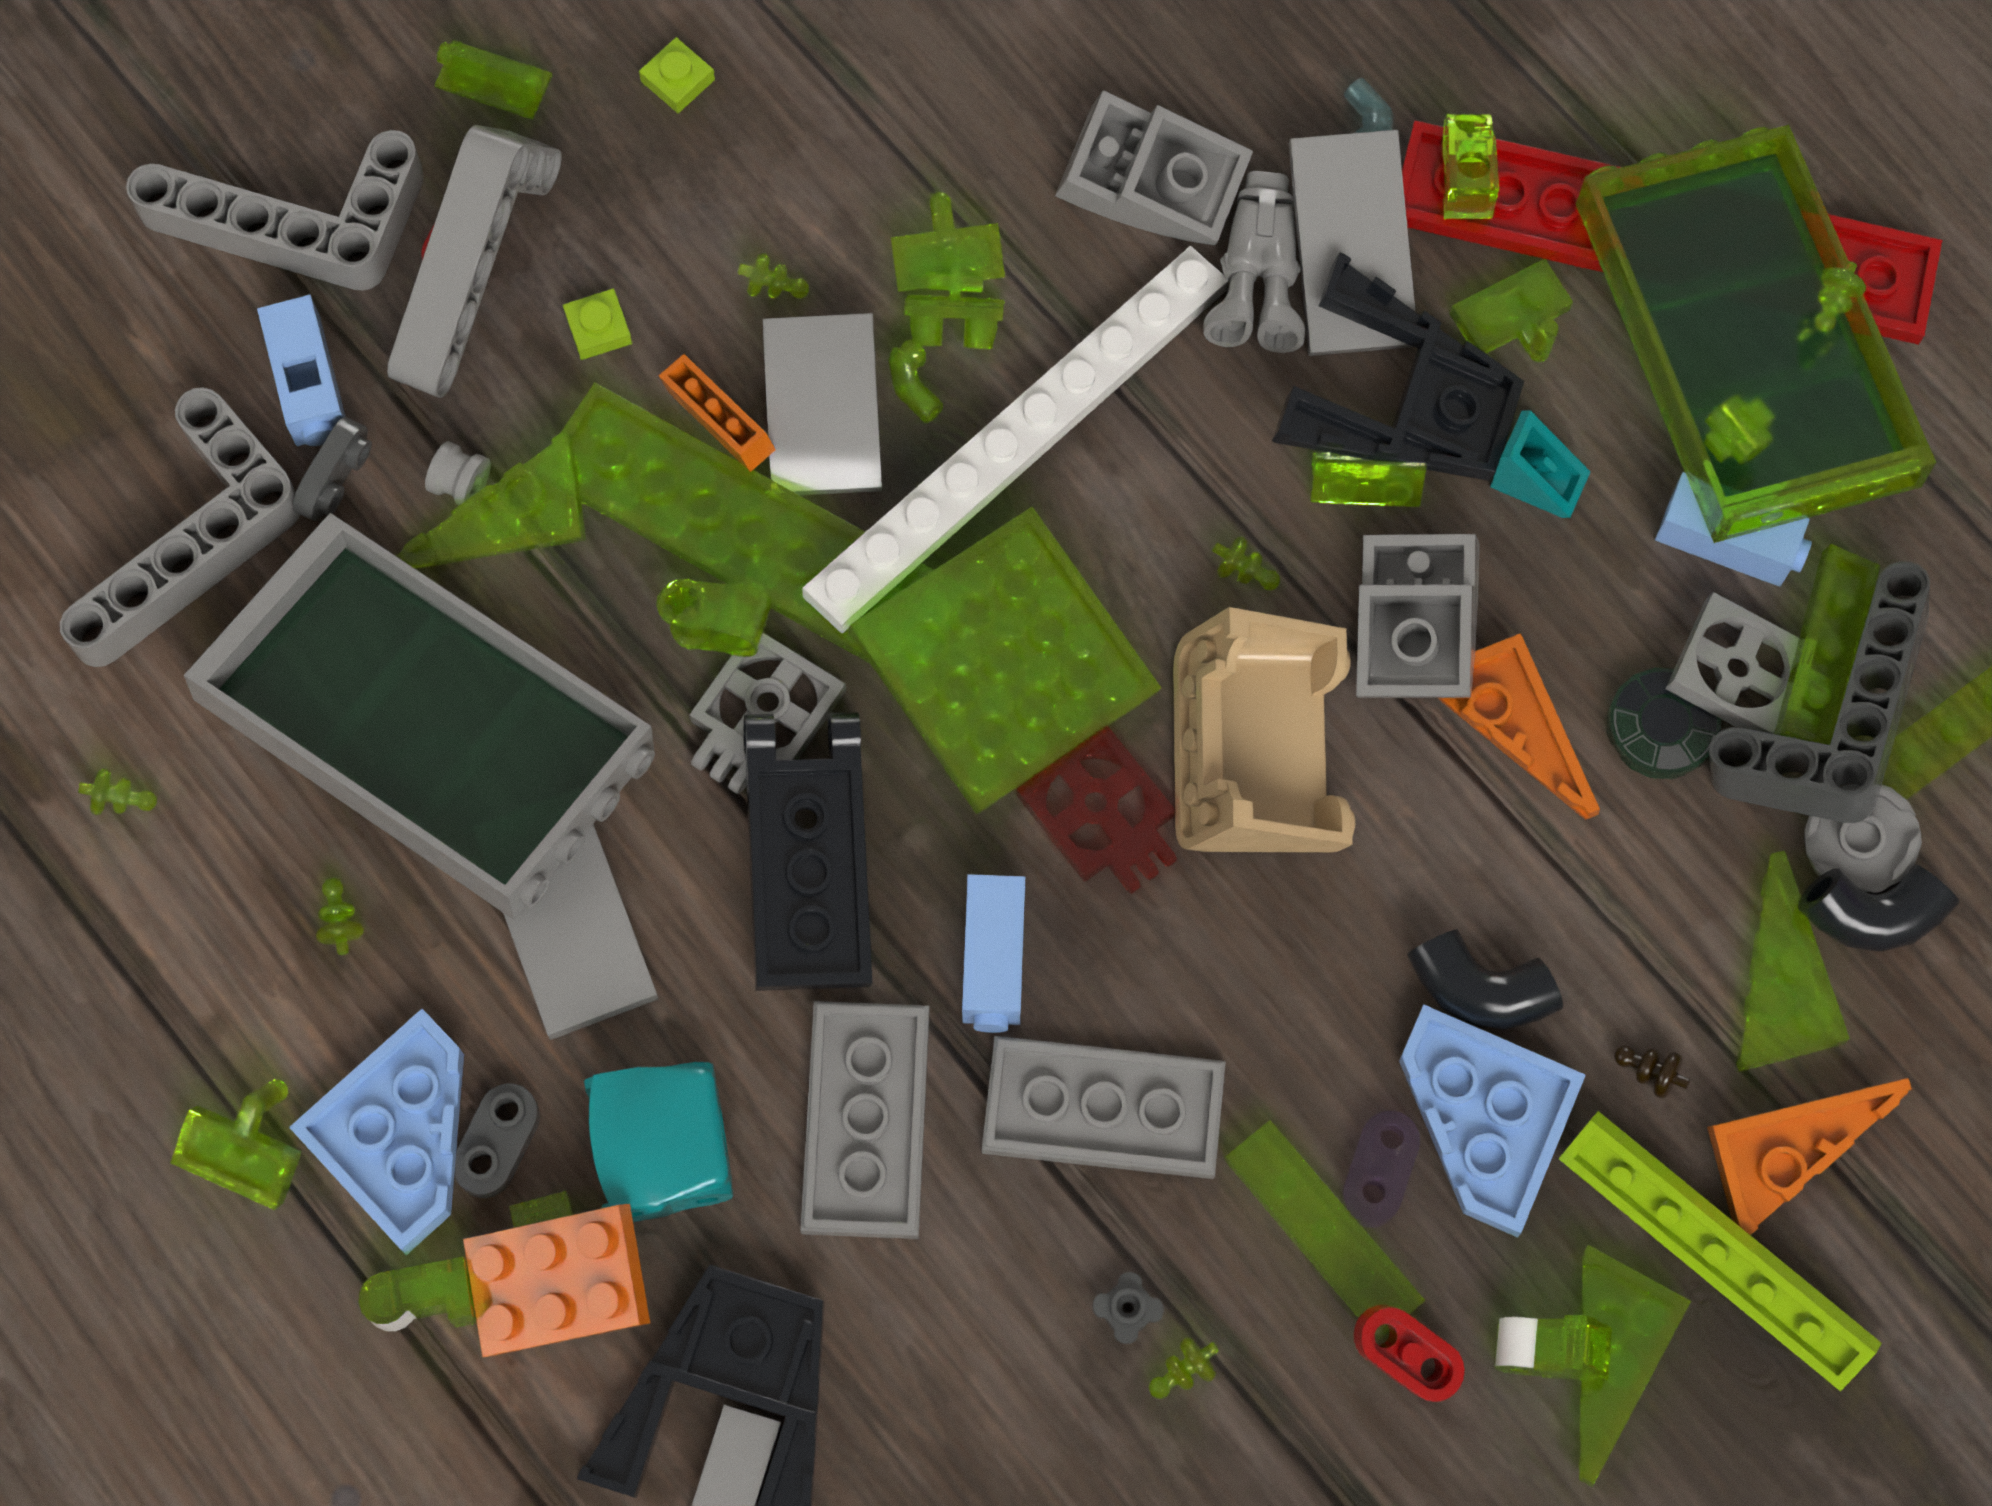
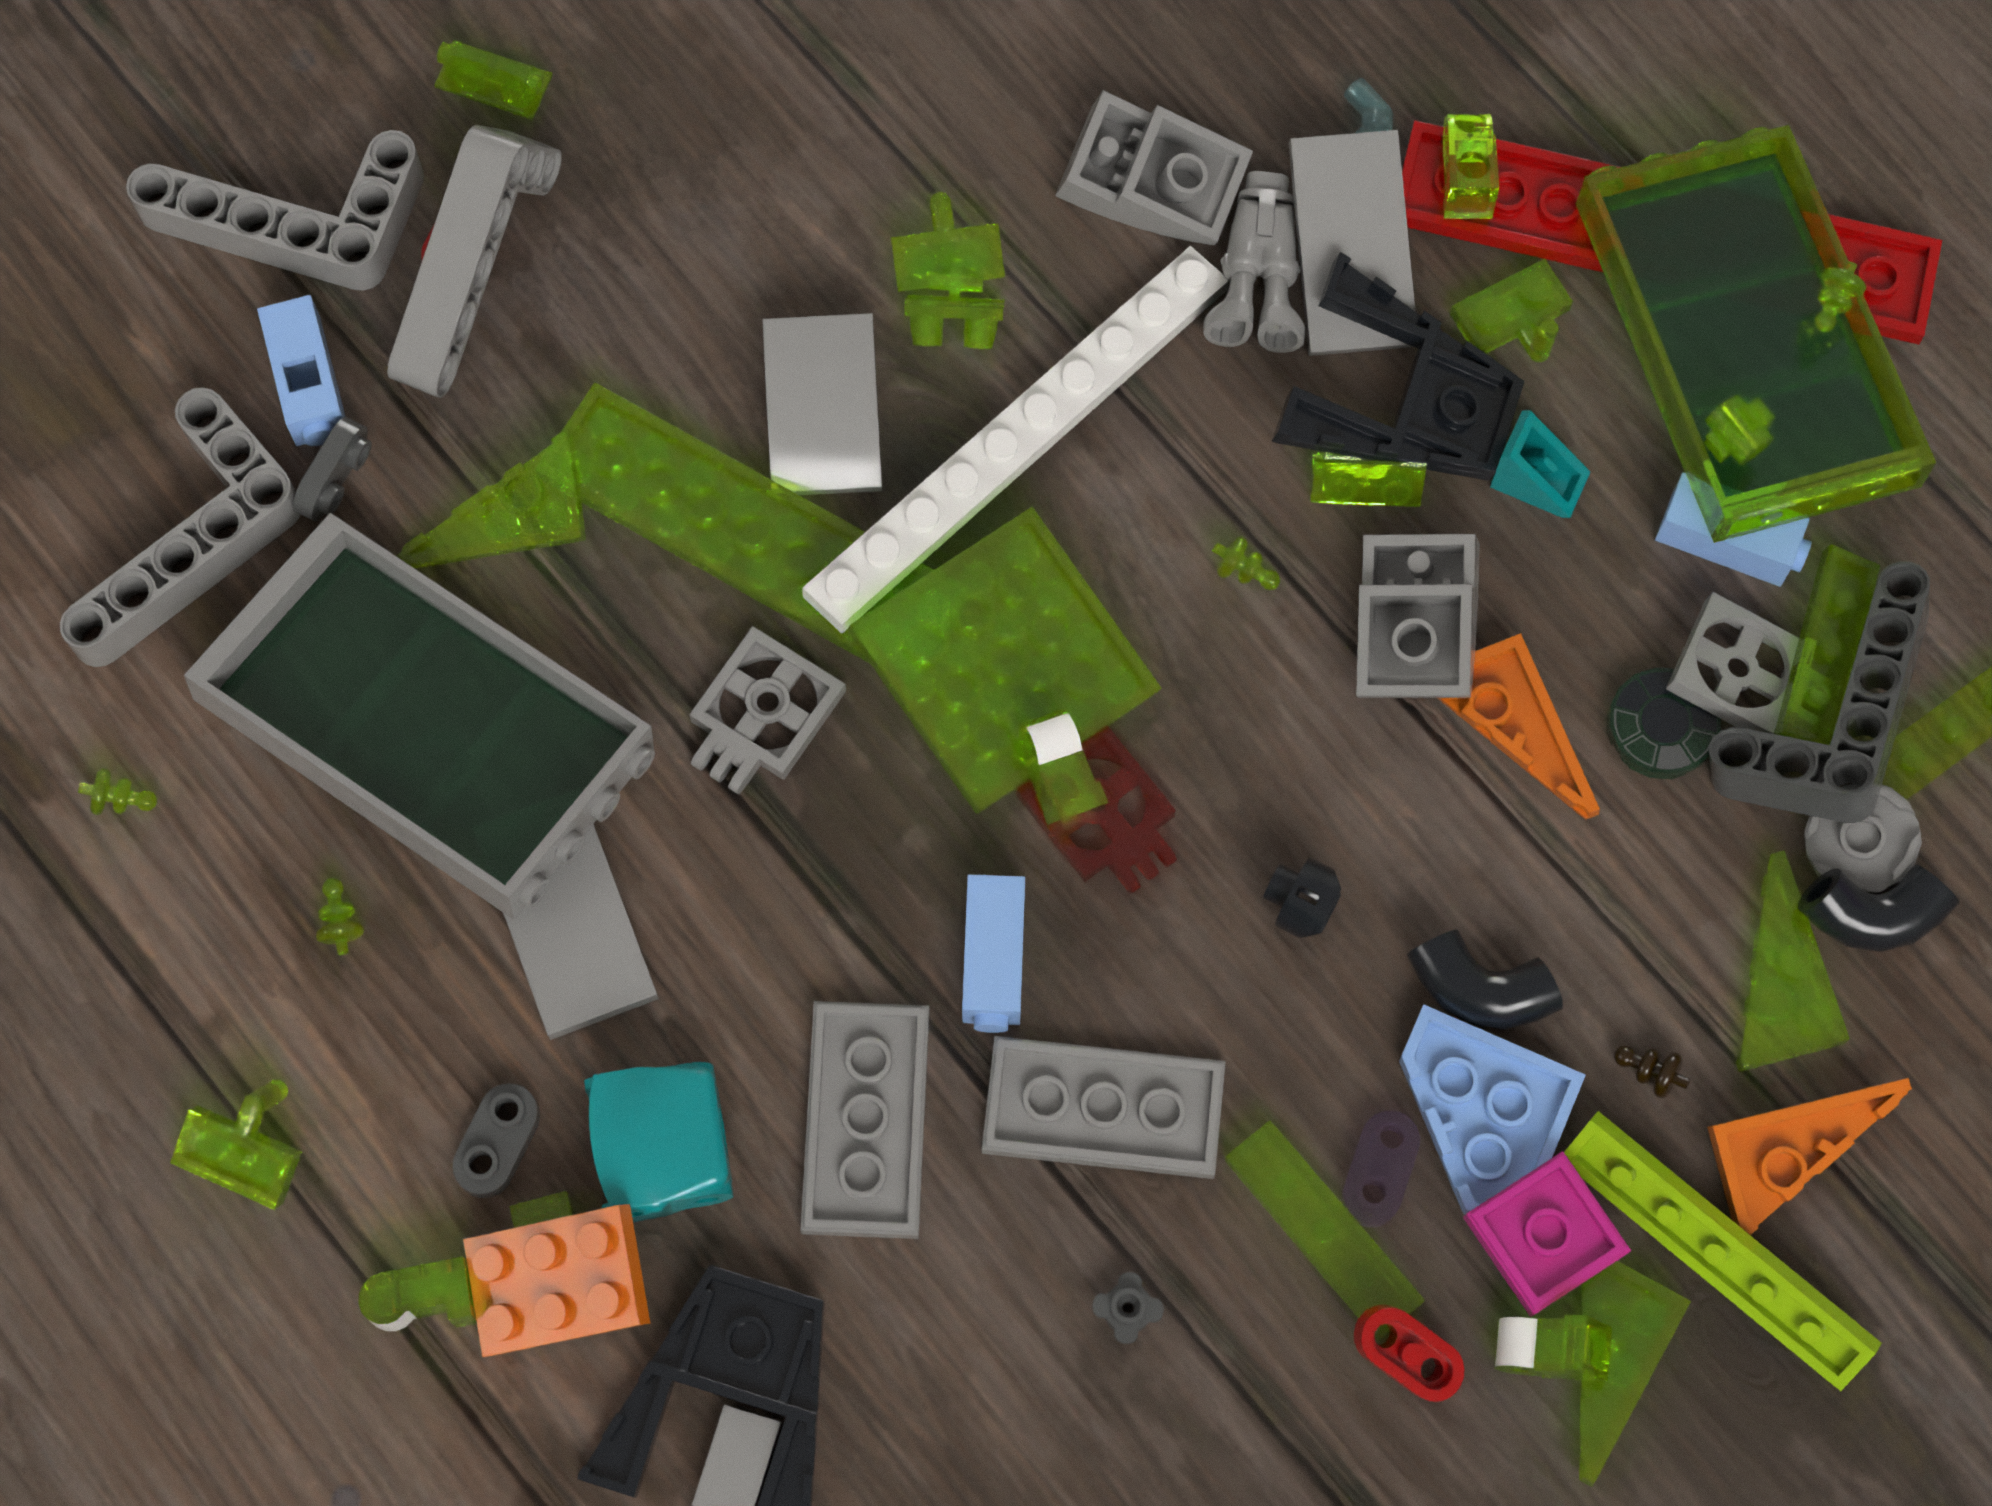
light blue plate [289,1009,464,1256] -> none
light grey wheel [425,441,491,509] -> none
lime plate [562,288,632,360] -> none
lime plate [639,37,715,114] -> none
clear neon green piece [656,579,772,657] -> none
orange piece [658,354,776,472] -> none
clear neon green hair [737,253,809,298] -> none
black hinge [743,712,873,991] -> none
clear neon green arm [888,340,944,423] -> none
clear neon green hair [1148,1337,1219,1399] -> none
tan windscreen [1173,607,1355,853] -> none
none -> clear neon green leg [1018,709,1108,825]
none -> black piece [1263,857,1341,938]
none -> dark pink tile [1463,1151,1631,1318]

